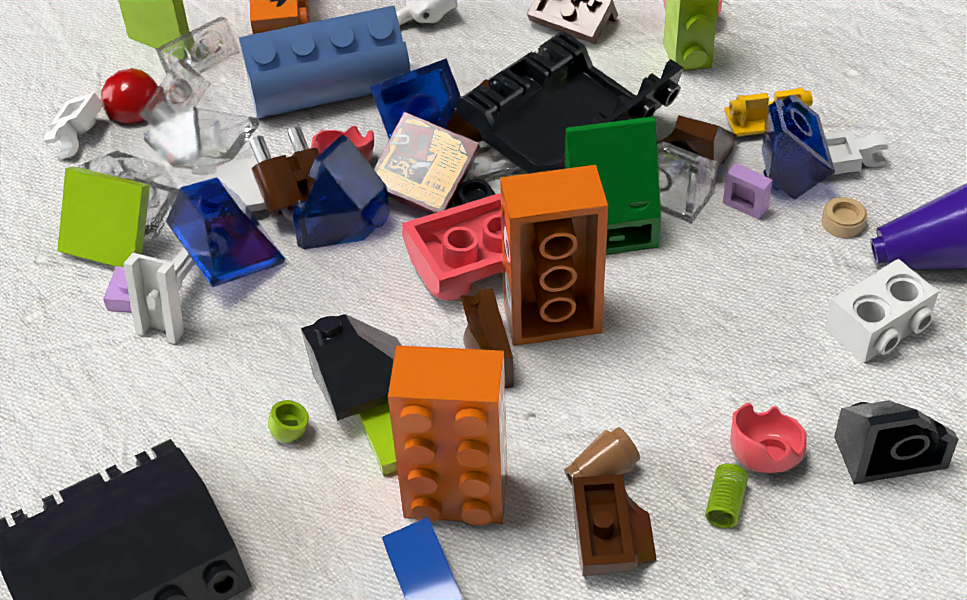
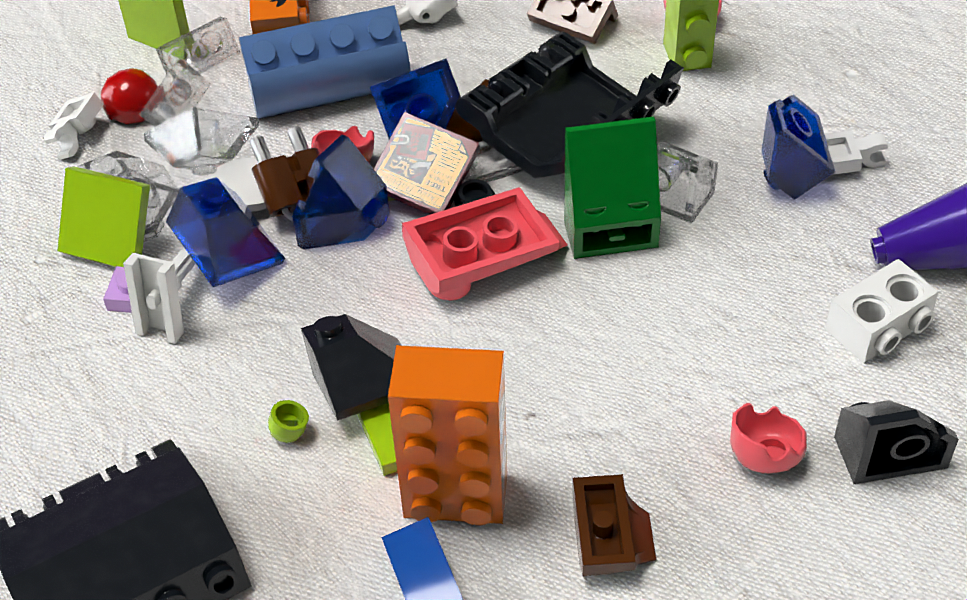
reddish brown slope [460,288,514,388] -> none
orange brick [500,165,608,346] -> none
medium nougat cone [564,427,640,485] -> none
reddish brown slope [657,115,737,164] -> none
lime piece [705,463,749,528] -> none
lavender plate [723,163,773,220] -> none
yellow hinge [724,87,814,137] -> none
tan tile [821,197,867,238] -> none

